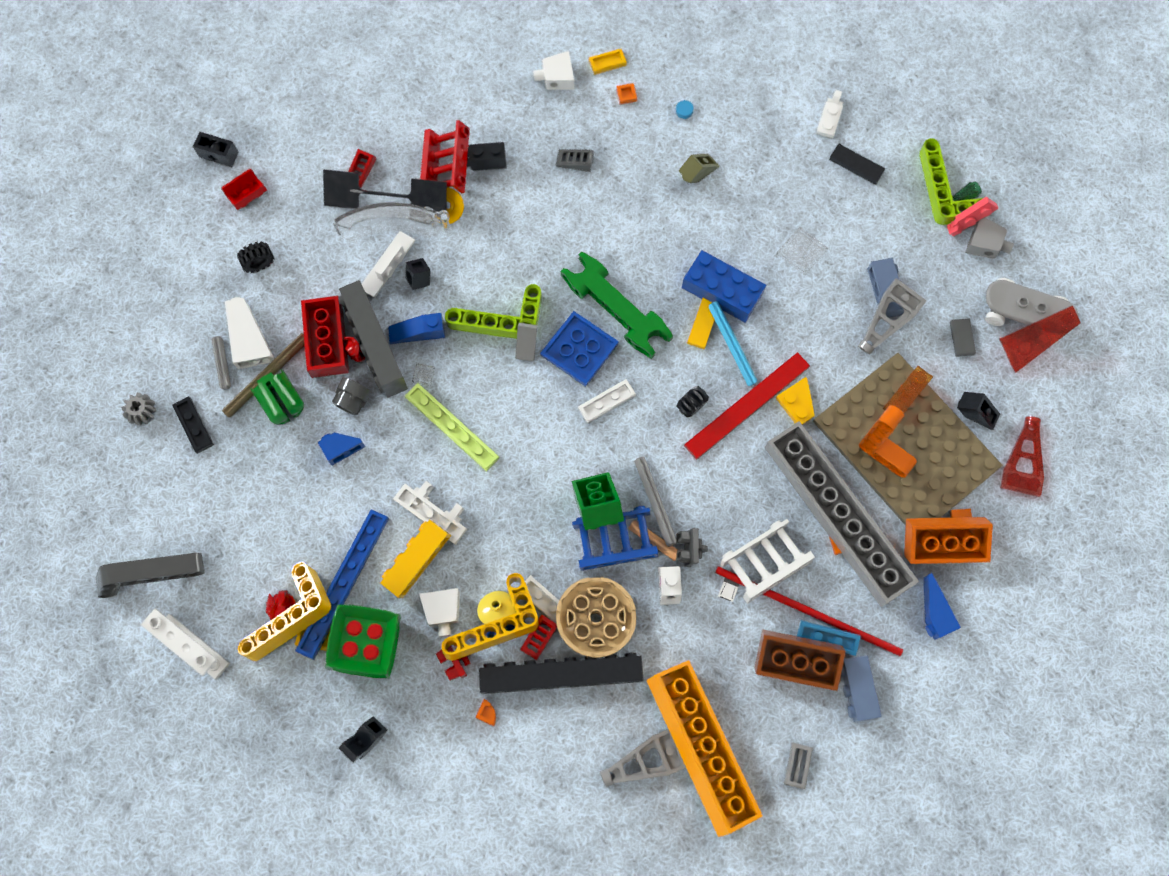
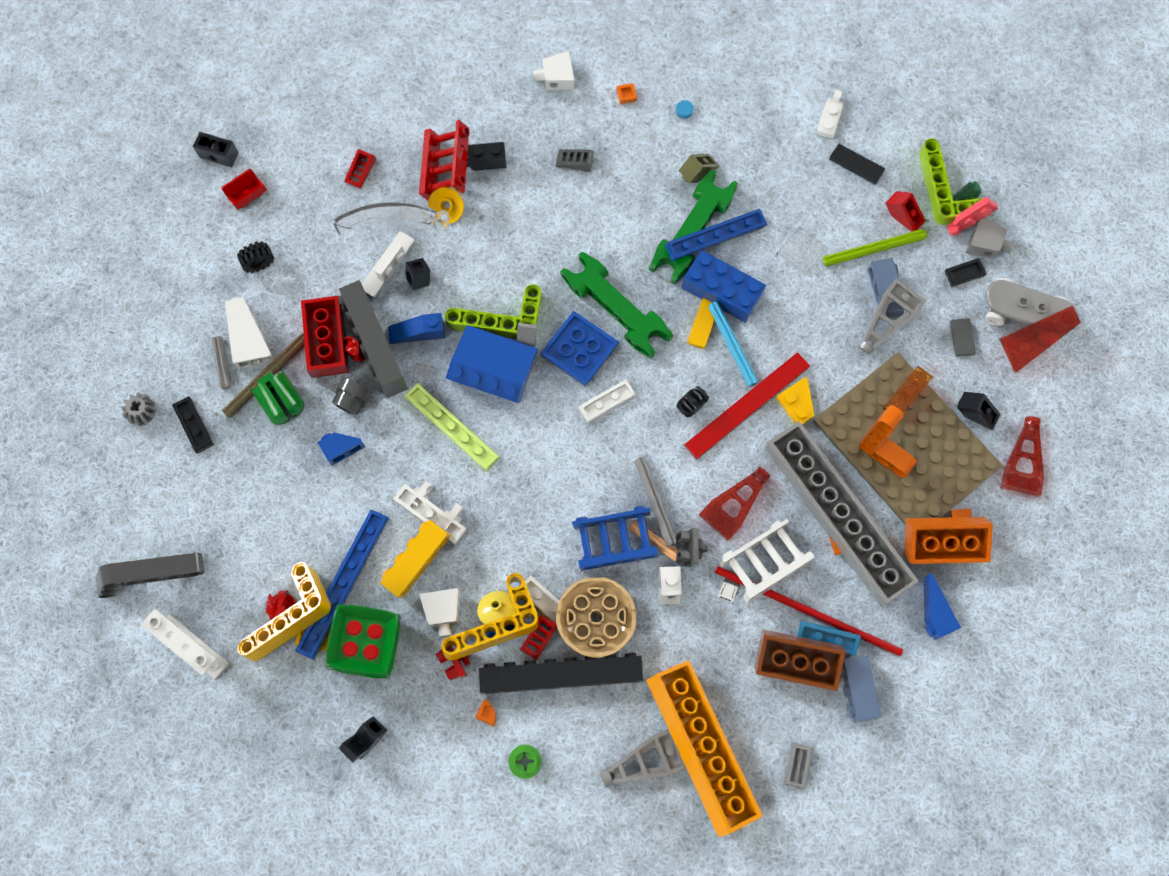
black hinge [323,169,447,219] -> none
green brick [571,472,624,530] -> none
yellow tile [589,48,627,75] -> none
none -> blue slope [445,325,538,403]
none -> bright green gear [509,745,542,779]
none -> green piece [649,169,738,285]
none -> blue tile [665,208,768,261]
none -> clear red plate [699,467,770,541]
none -> lime axle [822,229,927,267]
none -> red slope [885,191,926,232]
none -> black tile [944,258,987,287]

